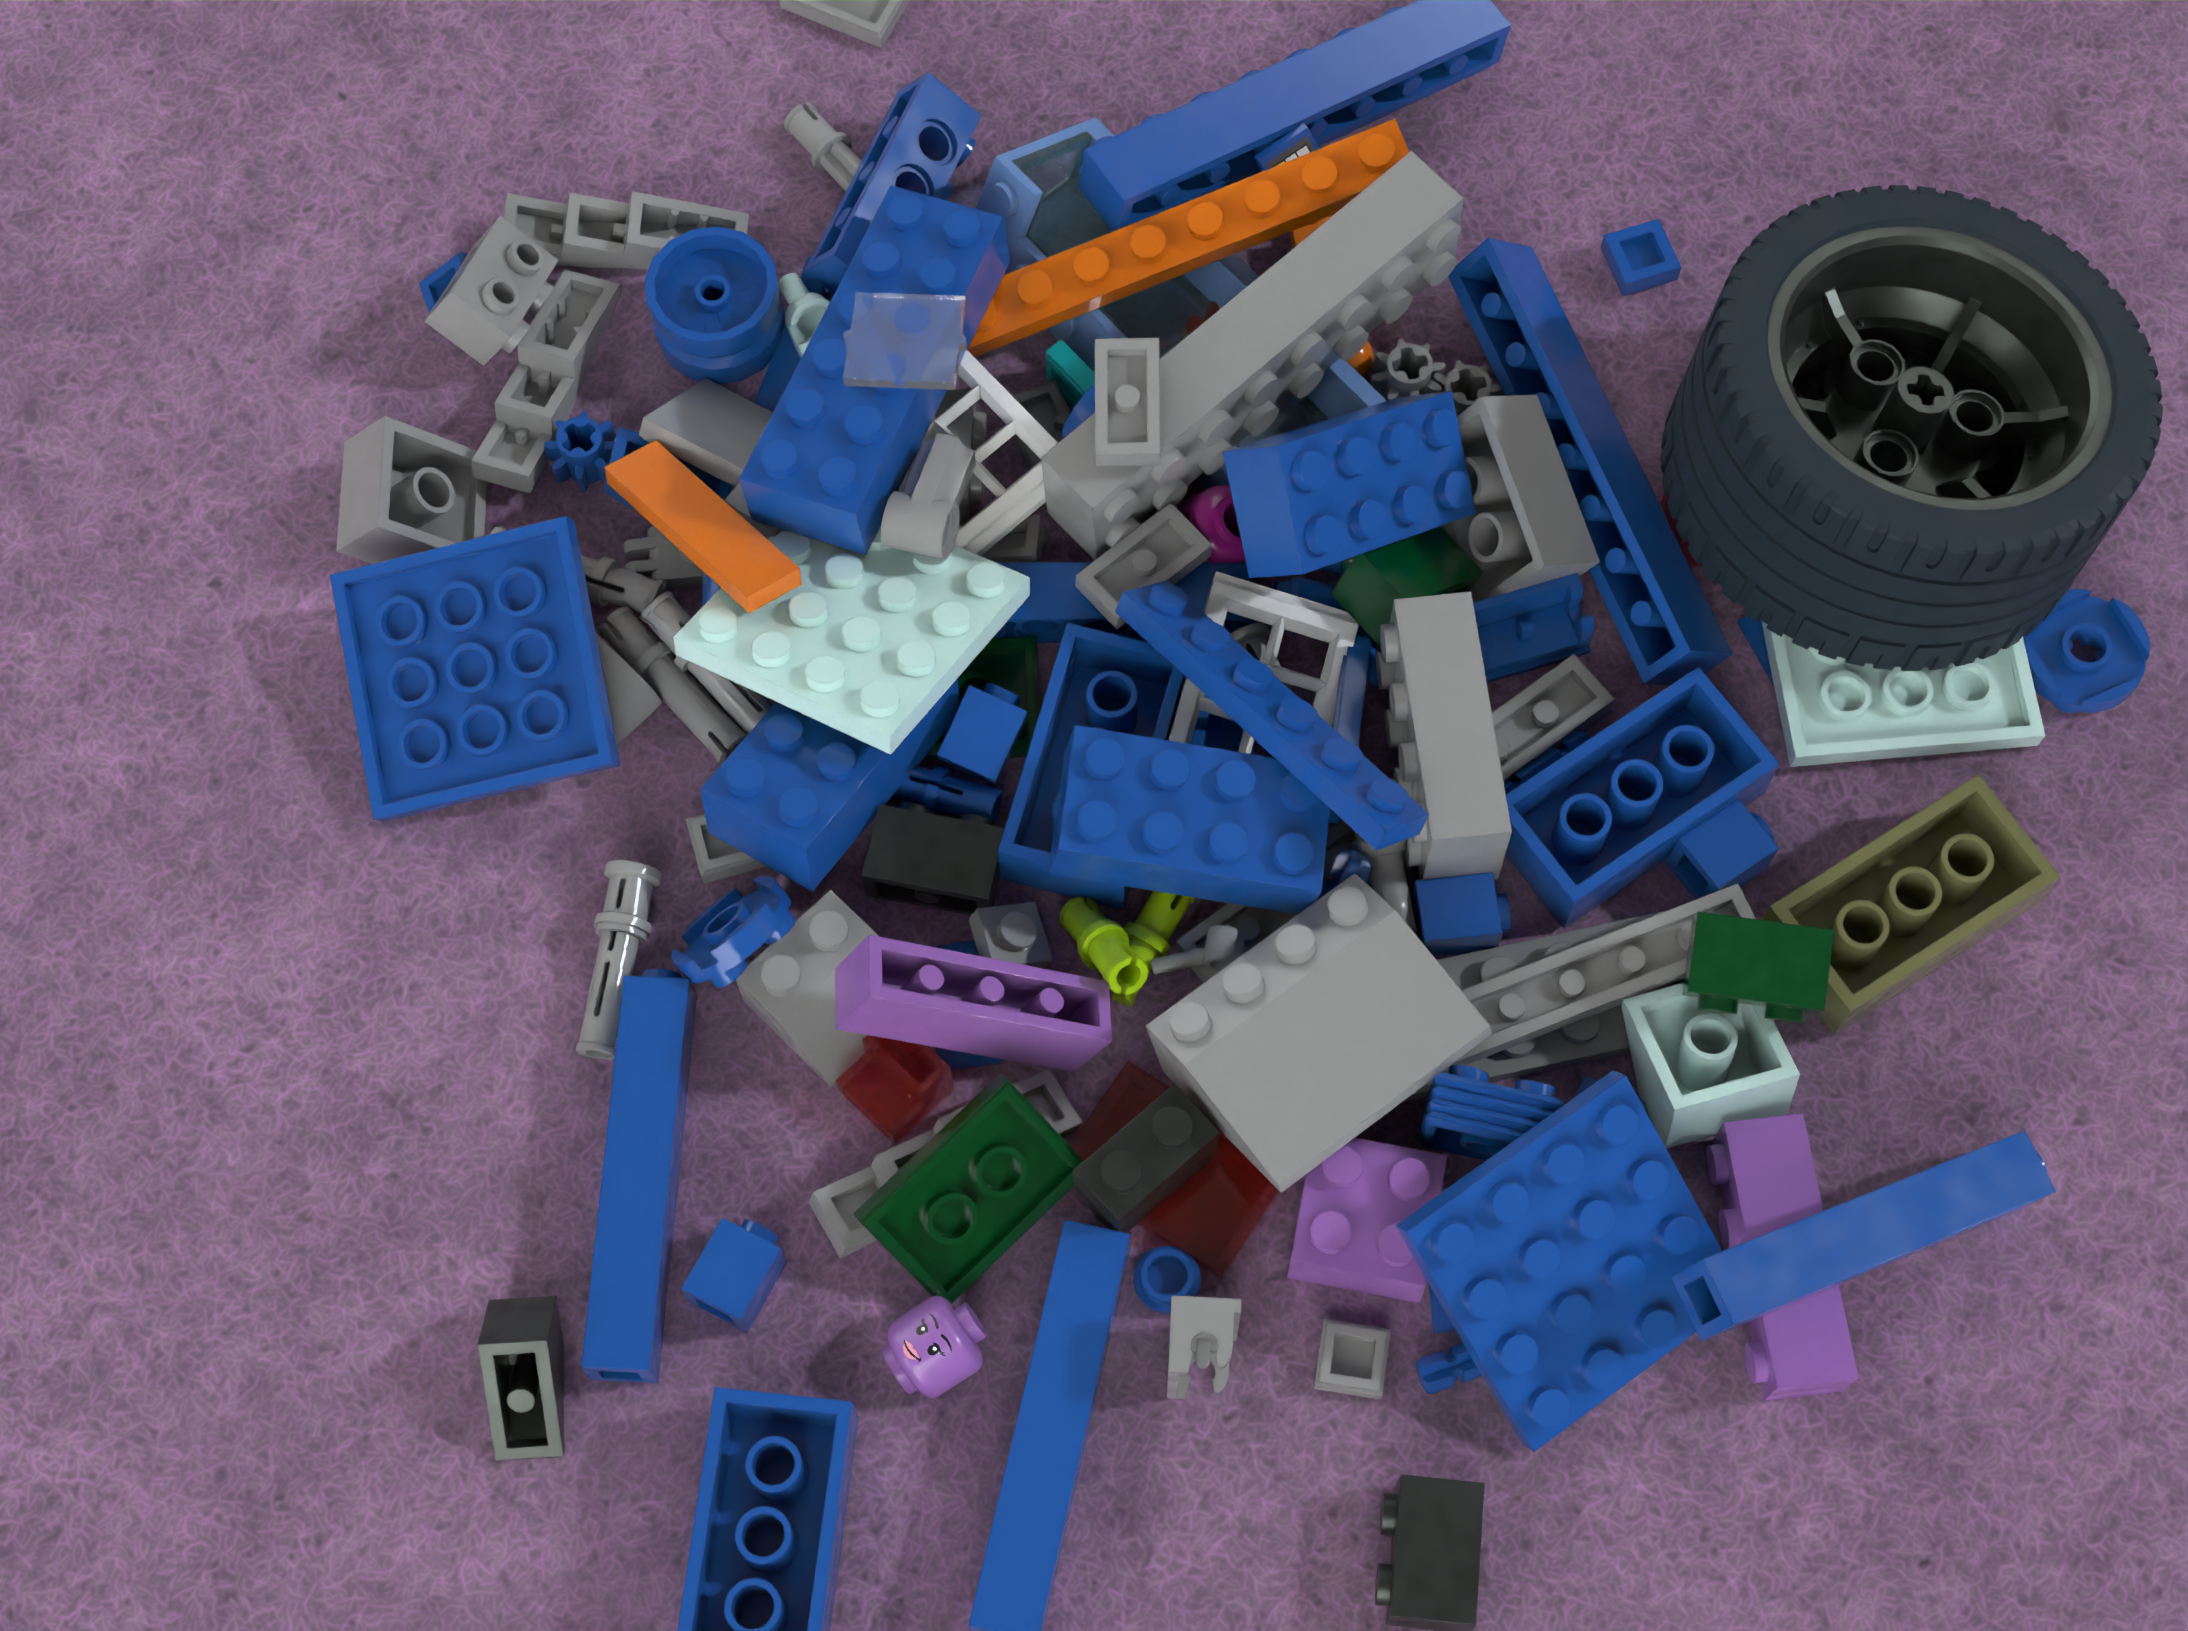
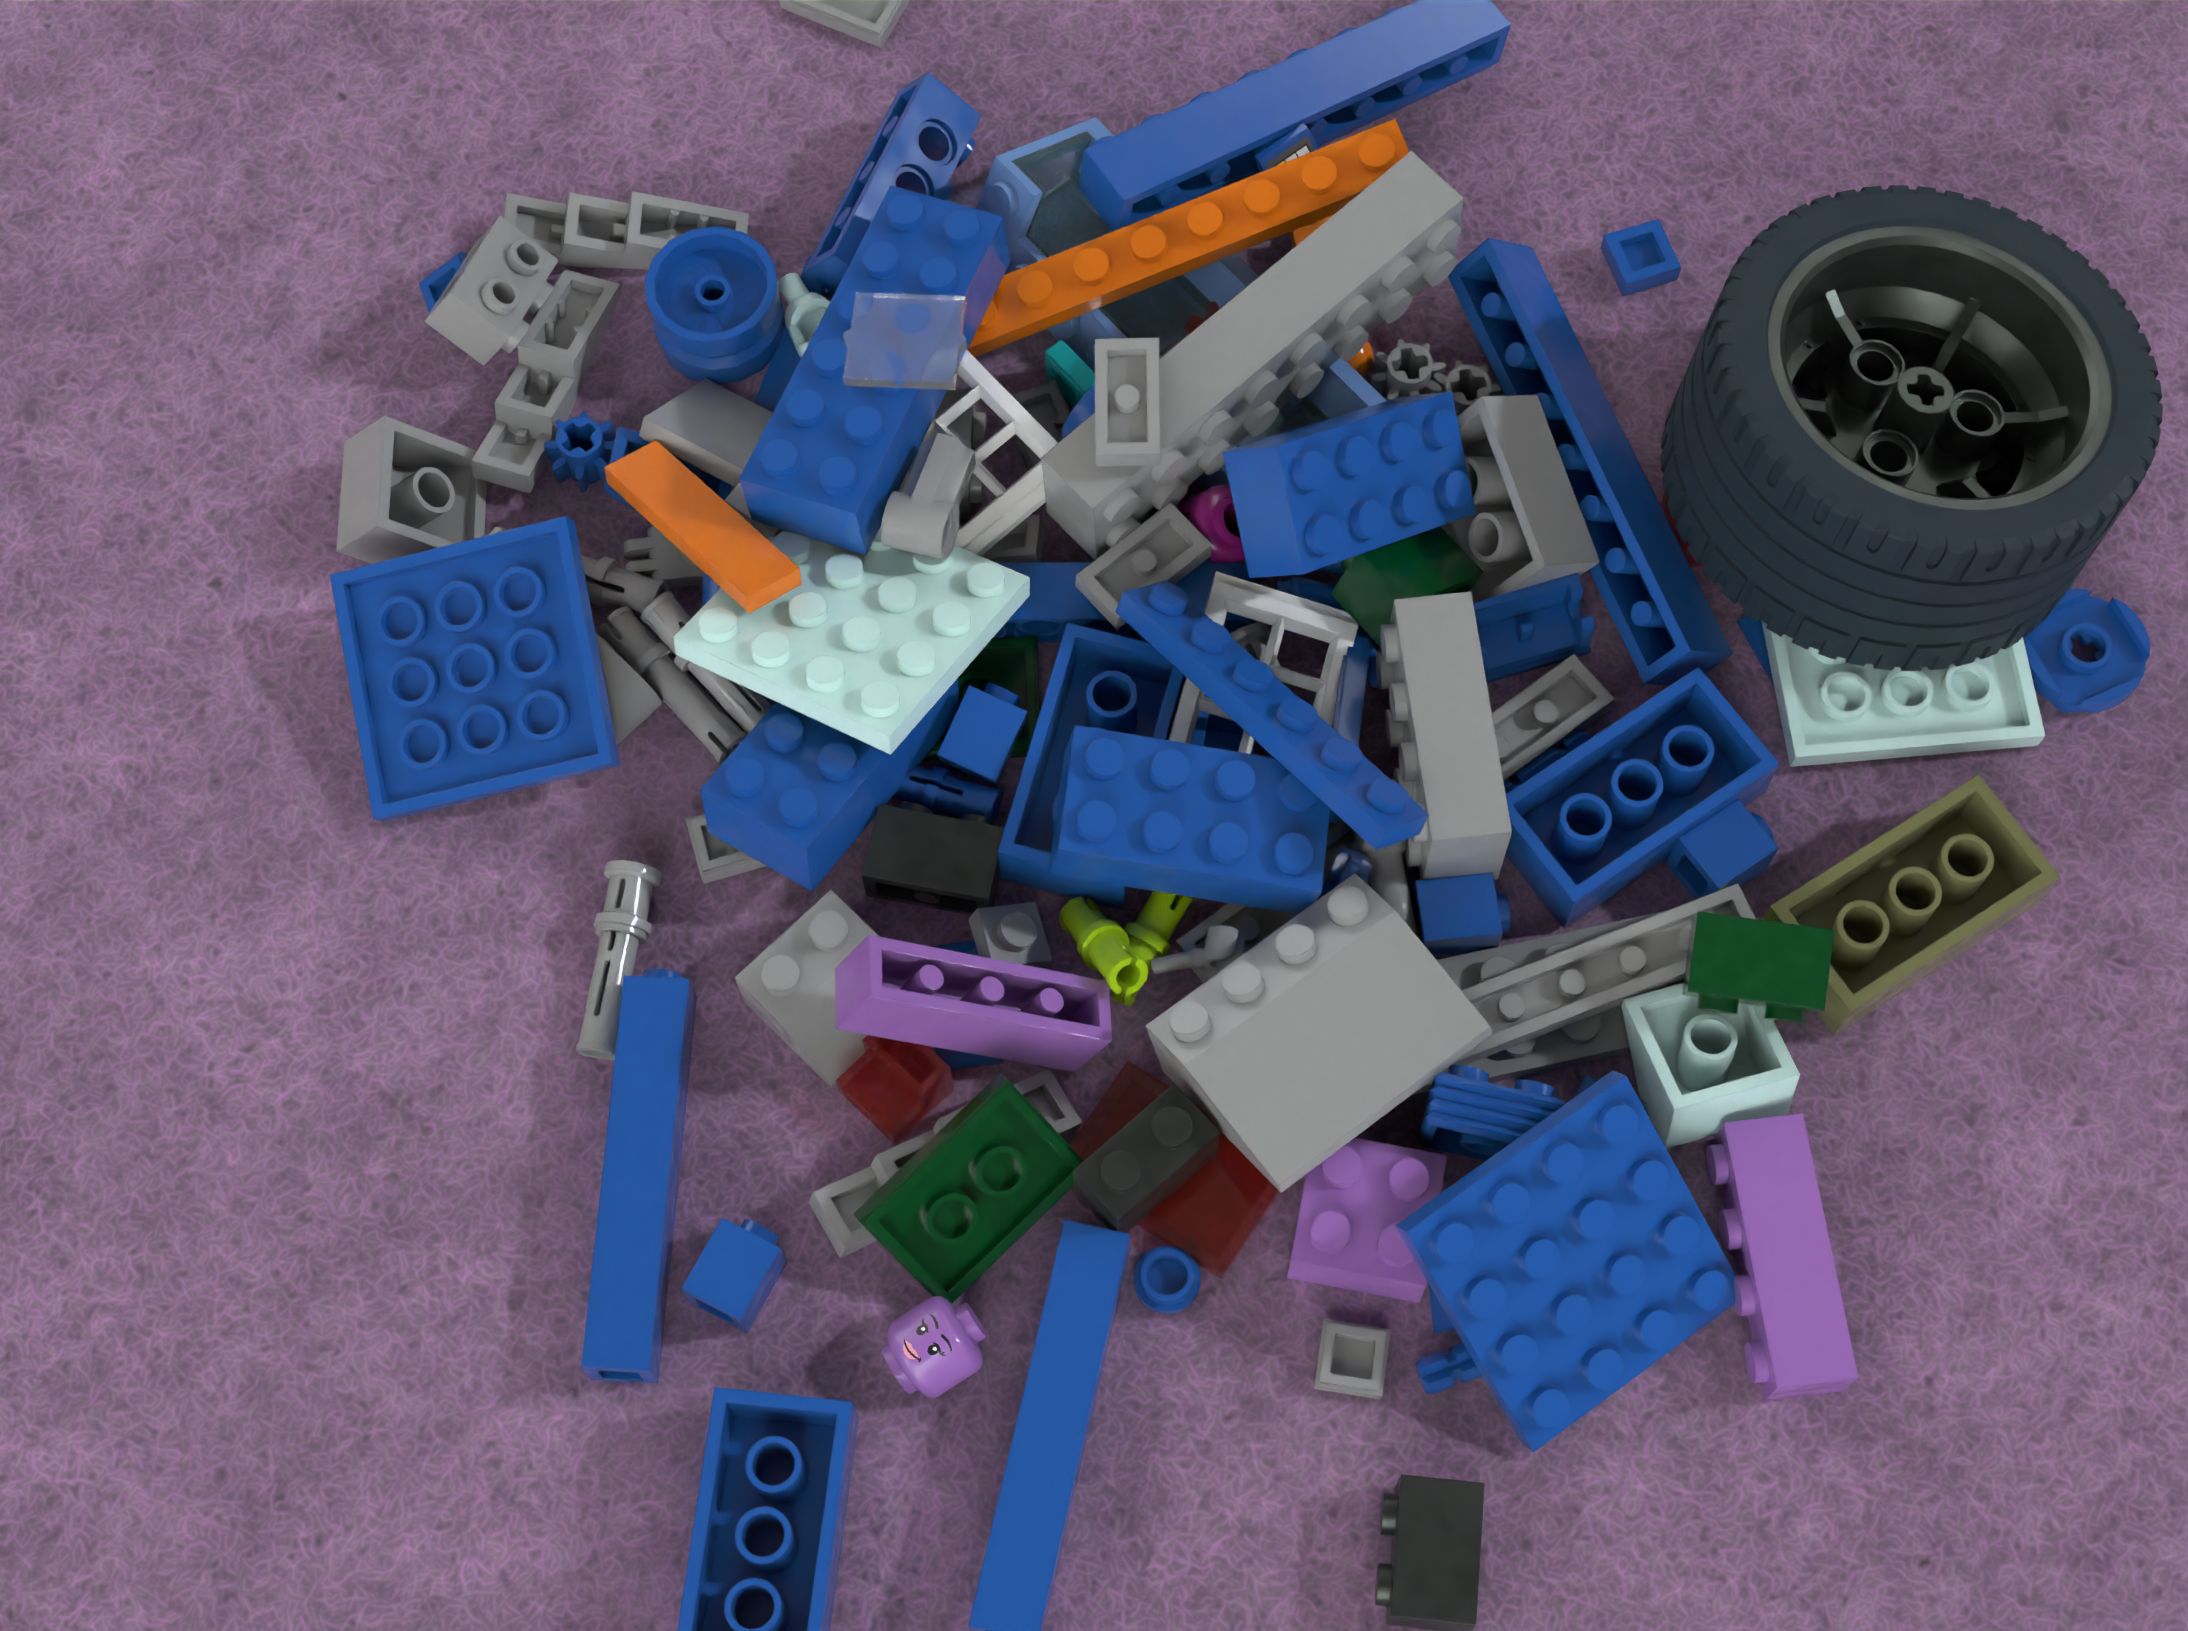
pearl dark grey slope [477,1295,564,1461] -> none
blue plate [671,875,796,988] -> none
light grey axle [784,102,861,191] -> none
light grey hinge [1167,1295,1241,1399] -> none
blue brick [1671,1130,2056,1342] -> none

